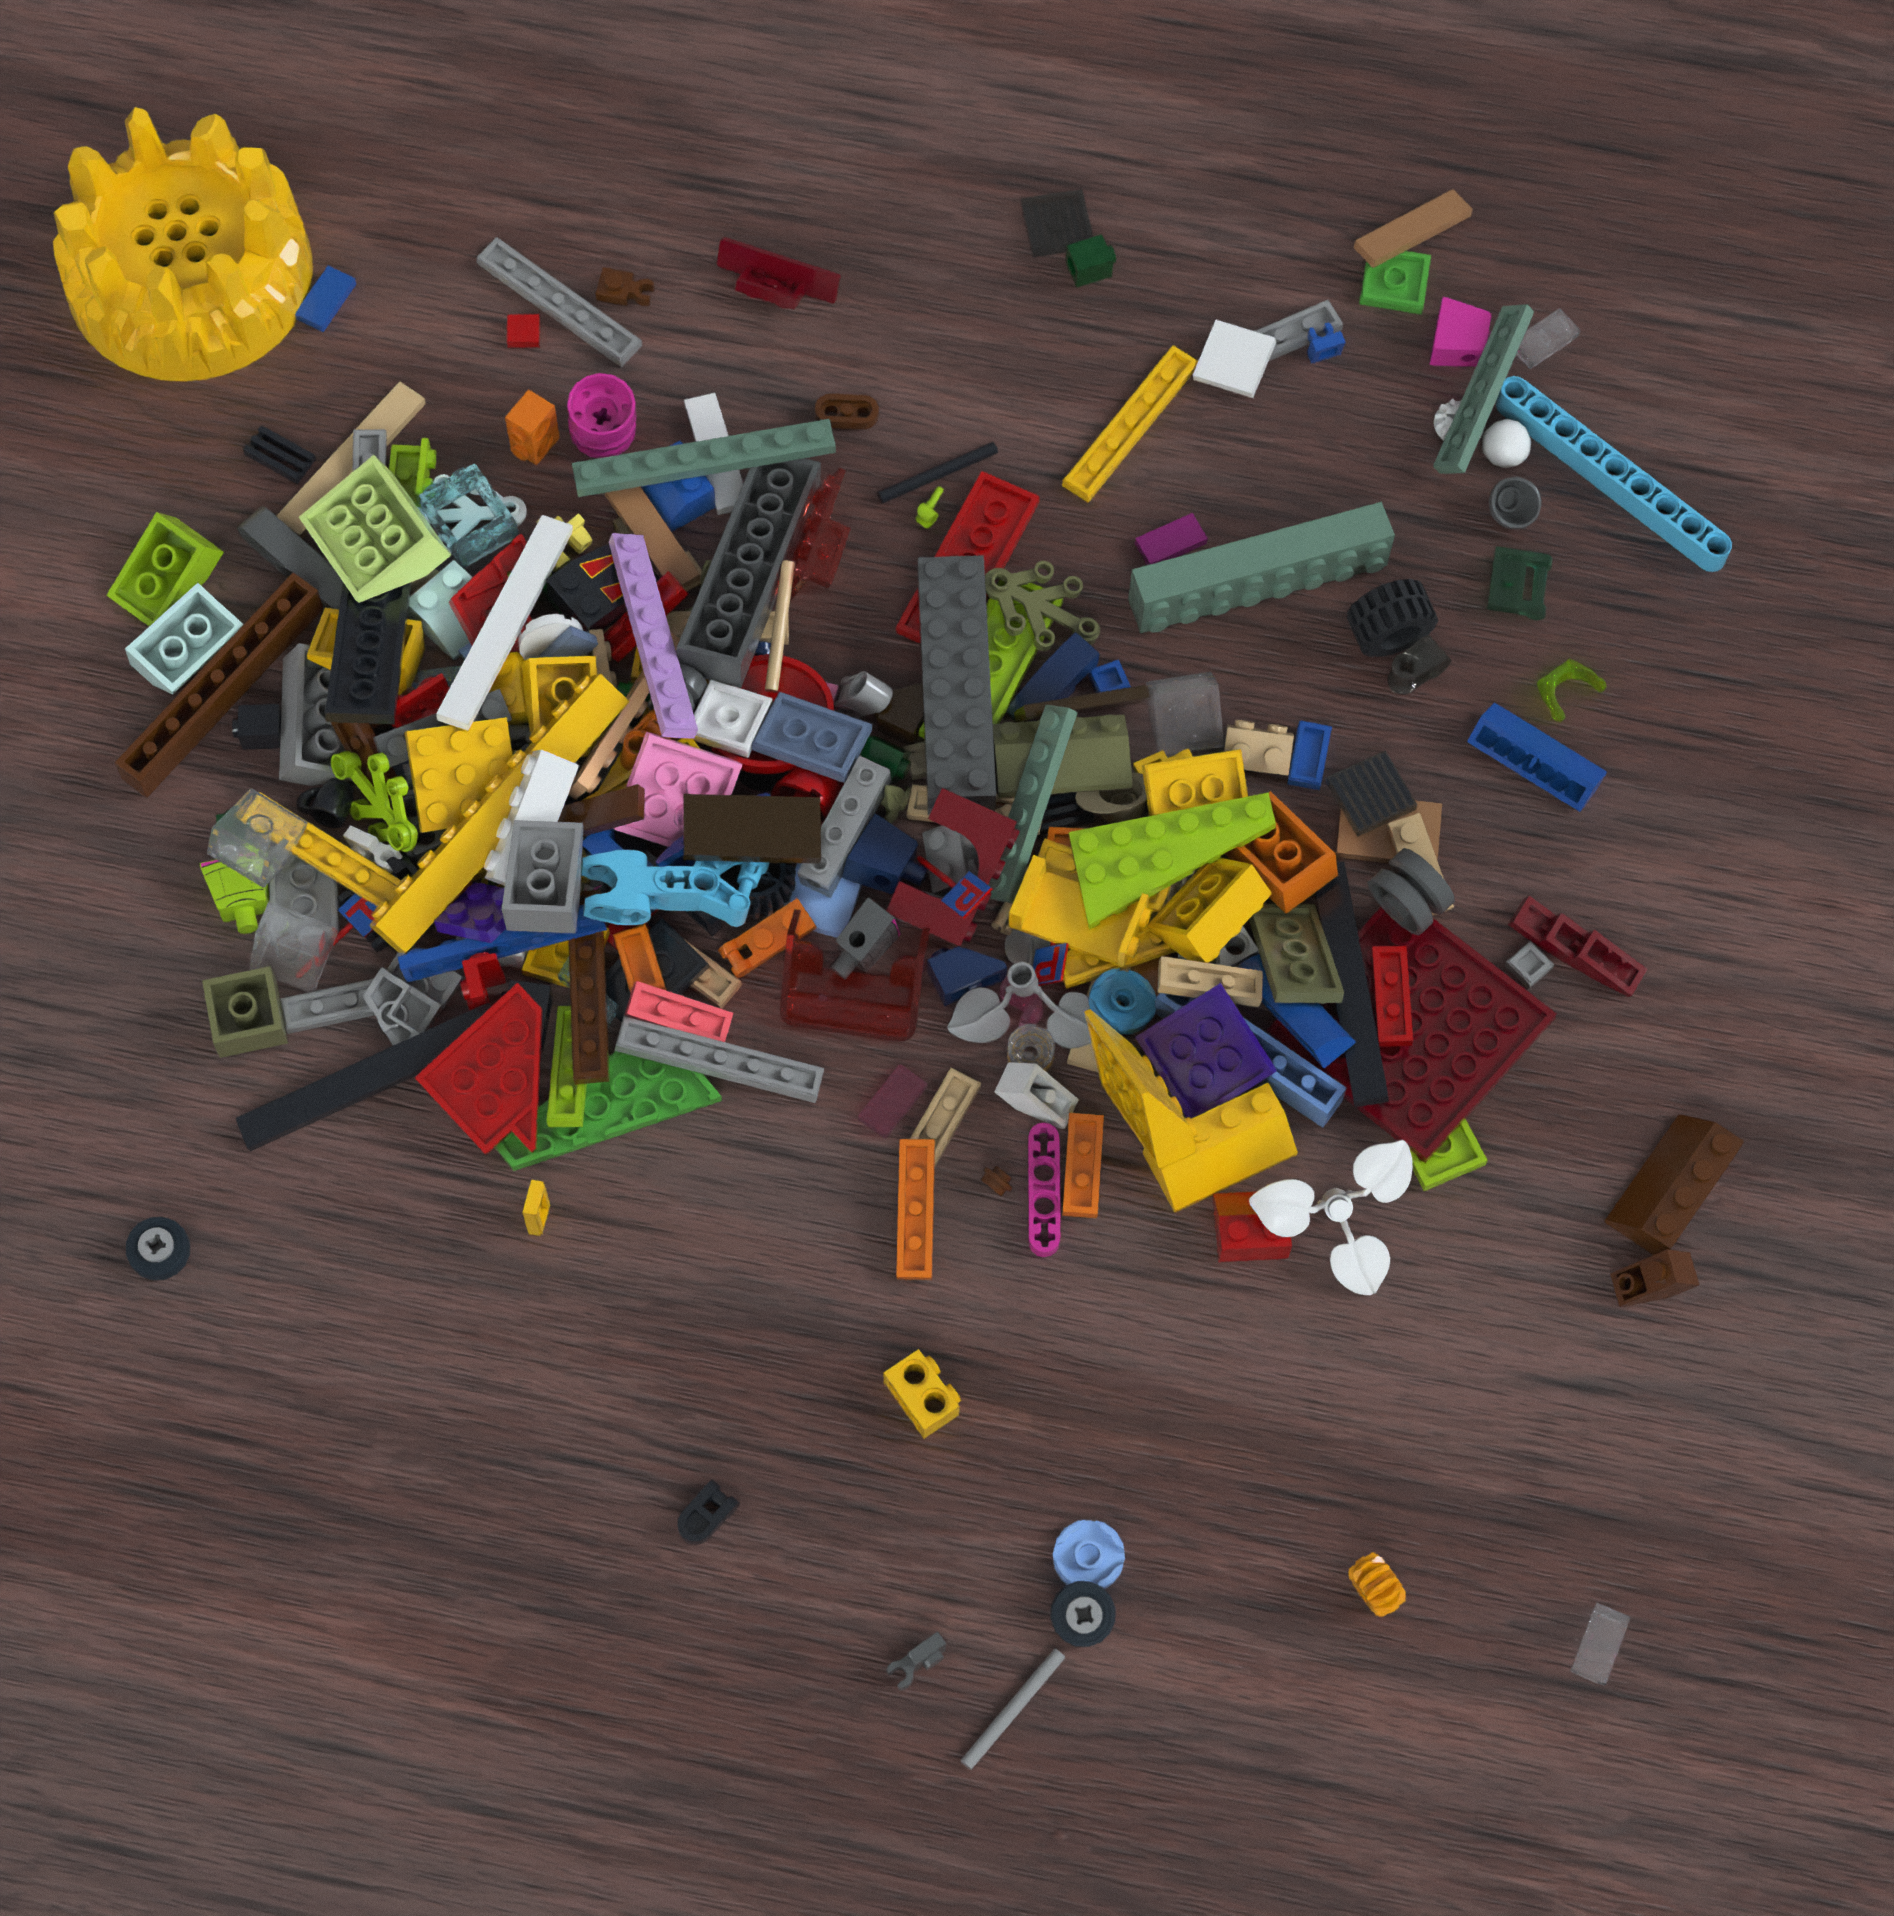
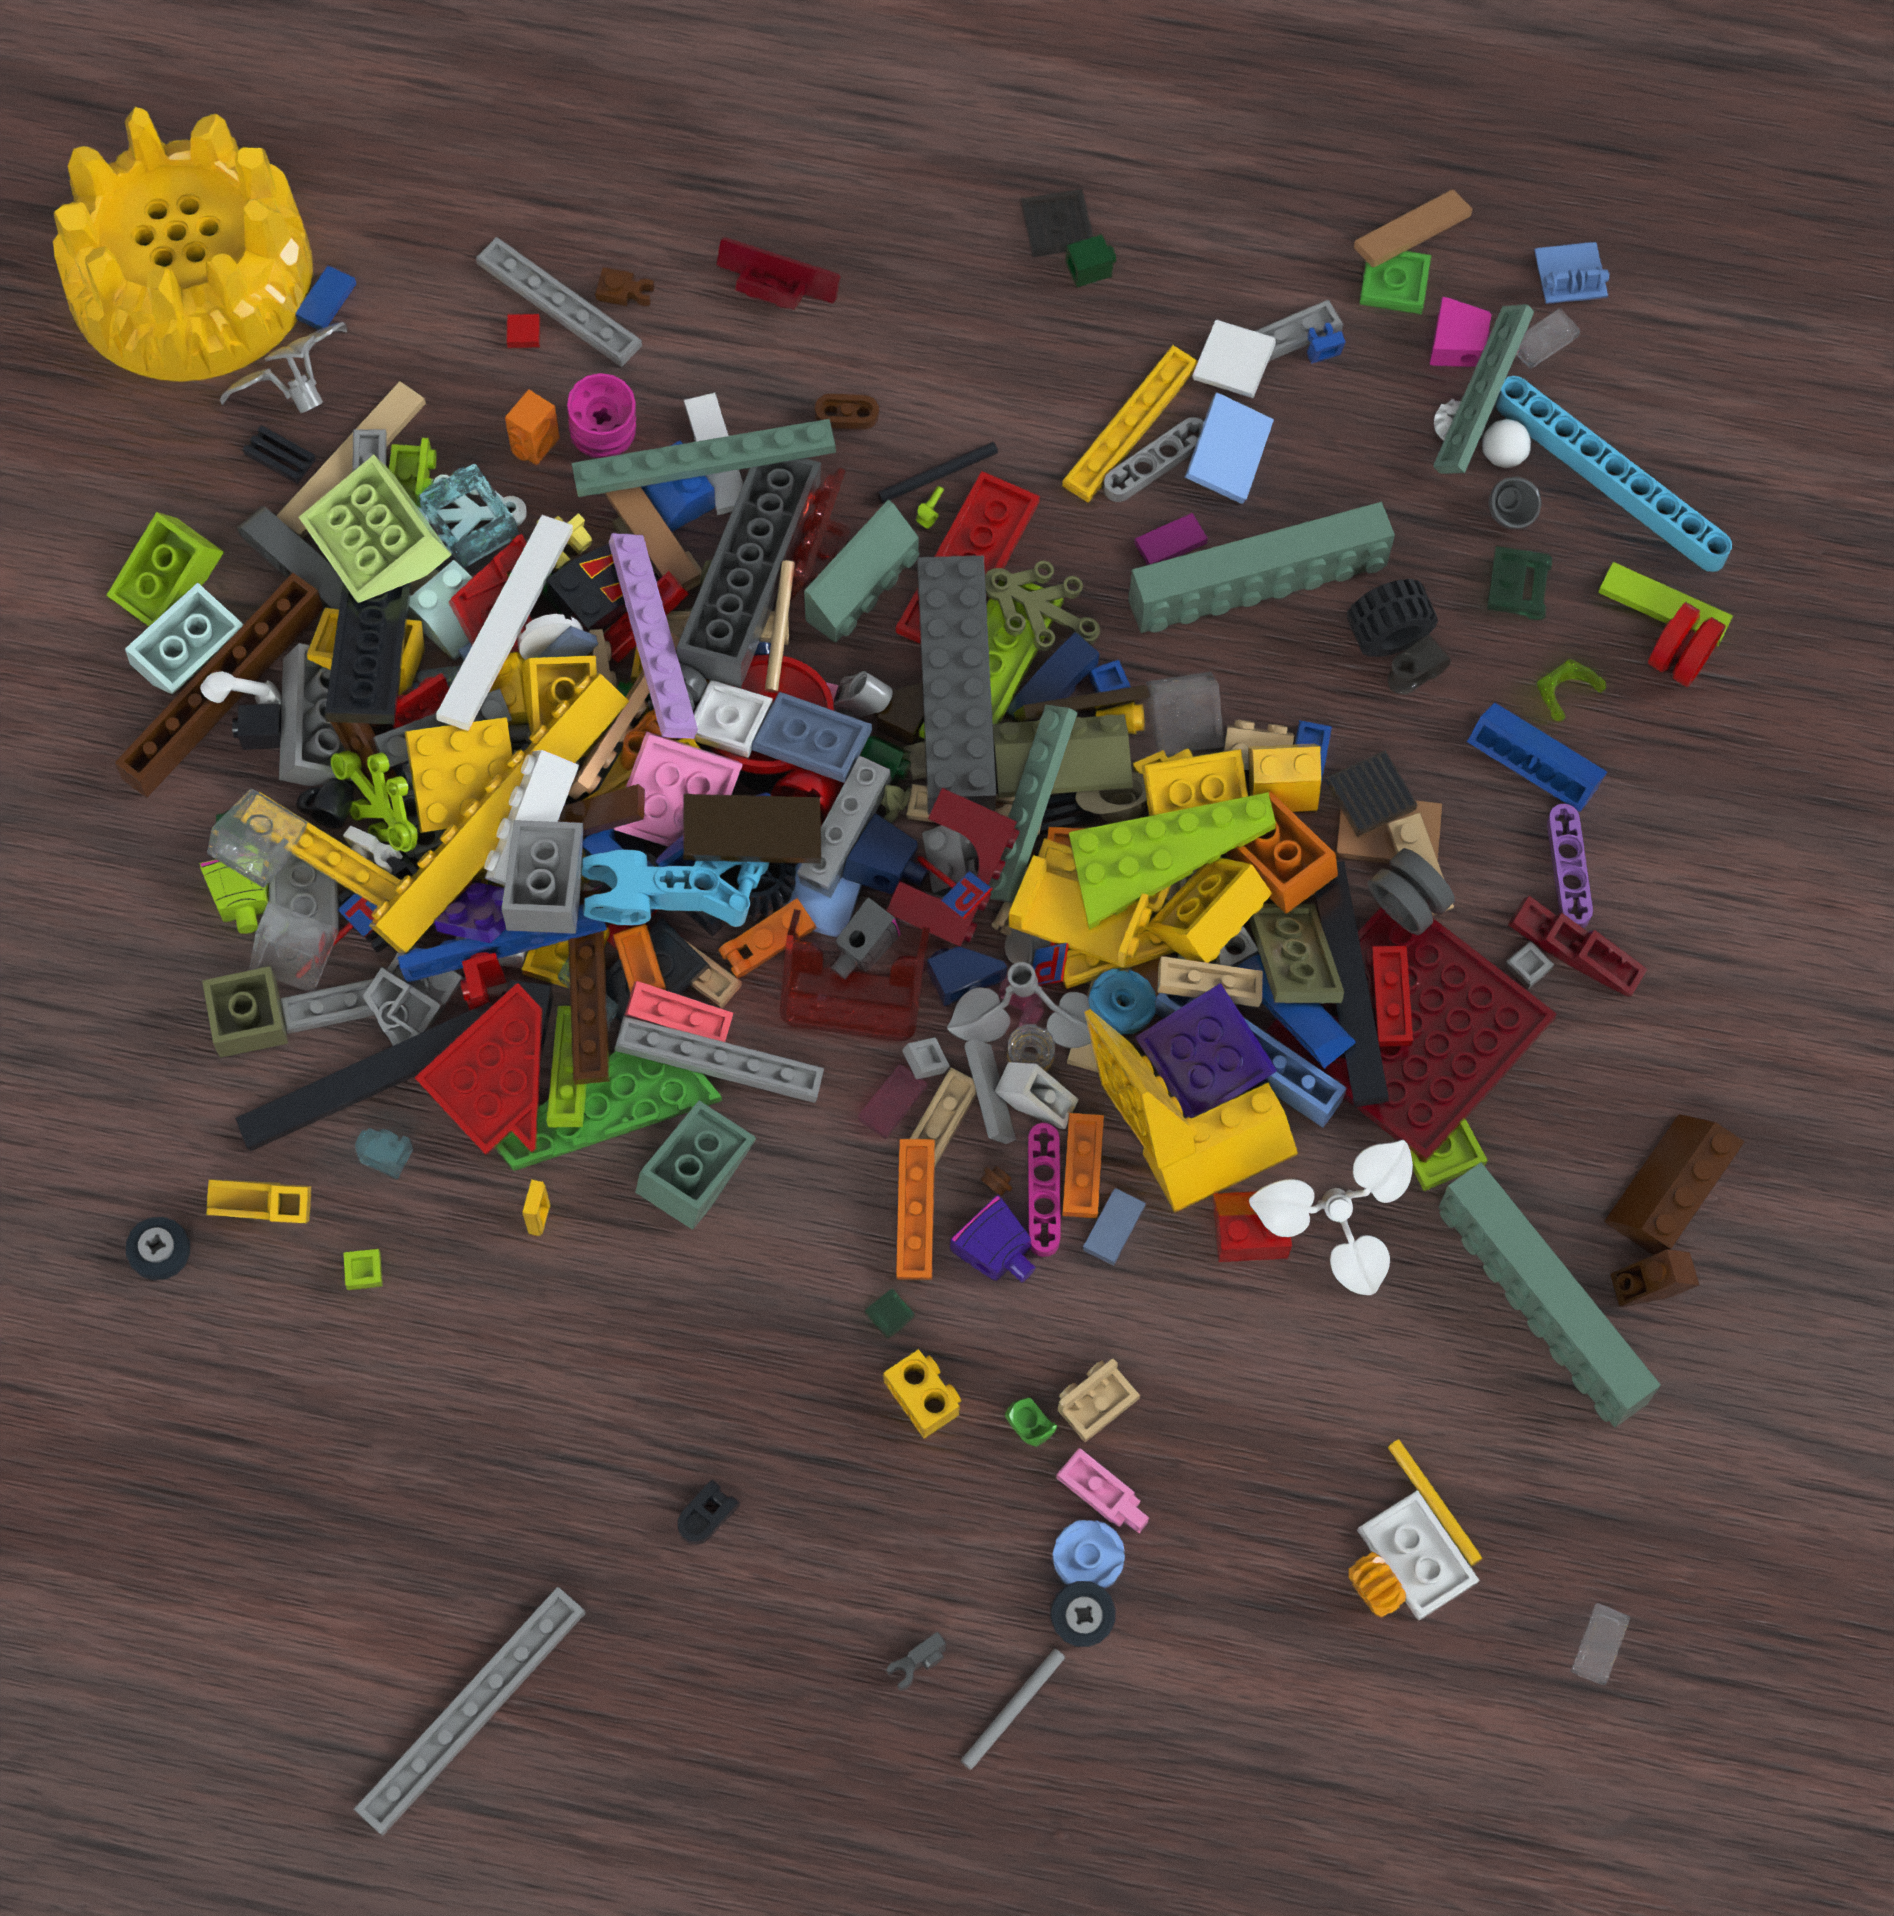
none -> white bar [200,672,282,707]
none -> yellow arch [206,1179,311,1223]
none -> light grey plant [220,322,347,413]
none -> lime plate [343,1249,383,1290]
none -> light grey plate [354,1587,586,1836]
none -> clear light blue brick [355,1128,413,1179]
none -> sand green slope [635,1101,756,1230]
none -> sand green slope [804,500,919,643]
none -> clear green tile [865,1288,915,1339]
none -> light grey plate [902,1037,950,1080]
none -> dark purple torso [950,1195,1036,1283]
none -> light grey tile [964,1039,1016,1144]
none -> bright green hair [1005,1398,1057,1447]
none -> bright pink hinge [1056,1448,1149,1533]
none -> tan bracket [1057,1358,1140,1442]
none -> sand blue tile [1083,1188,1146,1266]
none -> yellow cone [1096,702,1145,735]
none -> light grey beam [1103,417,1204,502]
none -> light blue tile [1185,393,1274,504]
none -> yellow slope [1248,743,1321,812]
none -> white tile [1357,1490,1479,1621]
none -> yellow bar [1388,1440,1483,1566]
none -> sand green brick [1439,1163,1661,1428]
none -> medium blue hinge [1534,242,1609,304]
none -> medium lavender beam [1547,804,1593,928]
none -> lime tile [1598,562,1733,647]
none -> red wheel [1647,602,1726,688]

